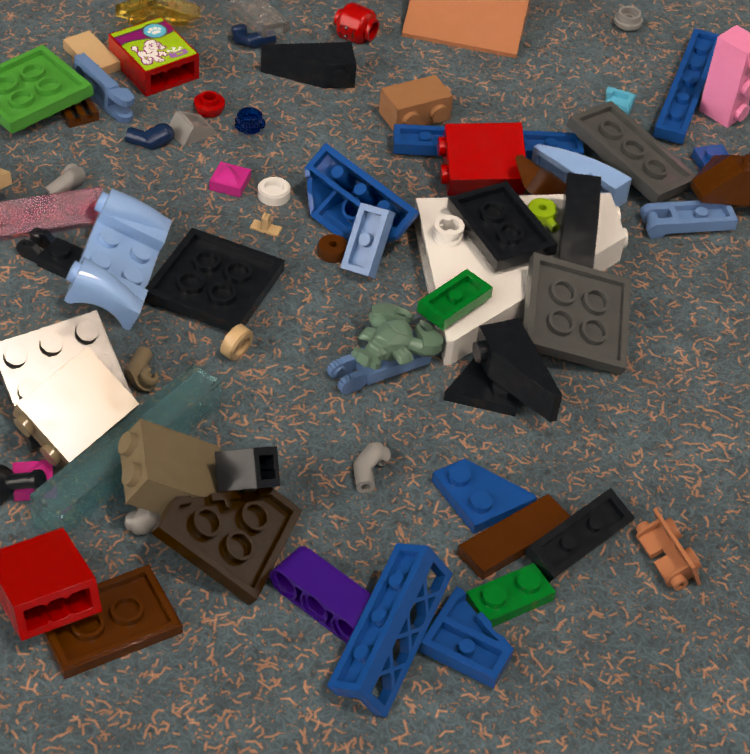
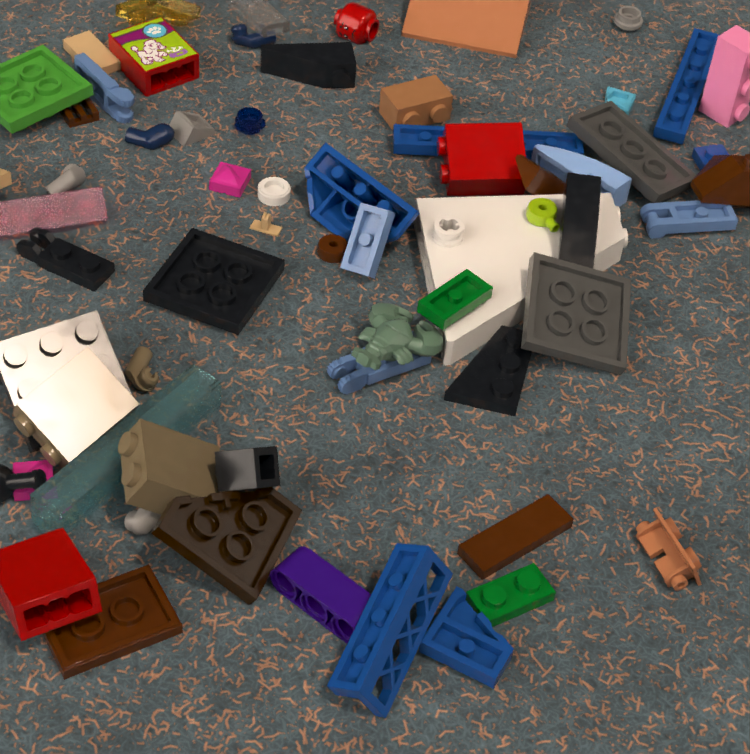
light blue piece [64,188,172,330] -> none
red plate [194,91,225,118] -> none
tan tile [220,324,253,361] -> none
light grey arm [353,442,391,493] -> none
blue wing [432,458,537,534] -> none
black plate [447,181,558,272] -> none
black slope [472,318,562,422] -> none
black plate [524,488,635,583] -> none

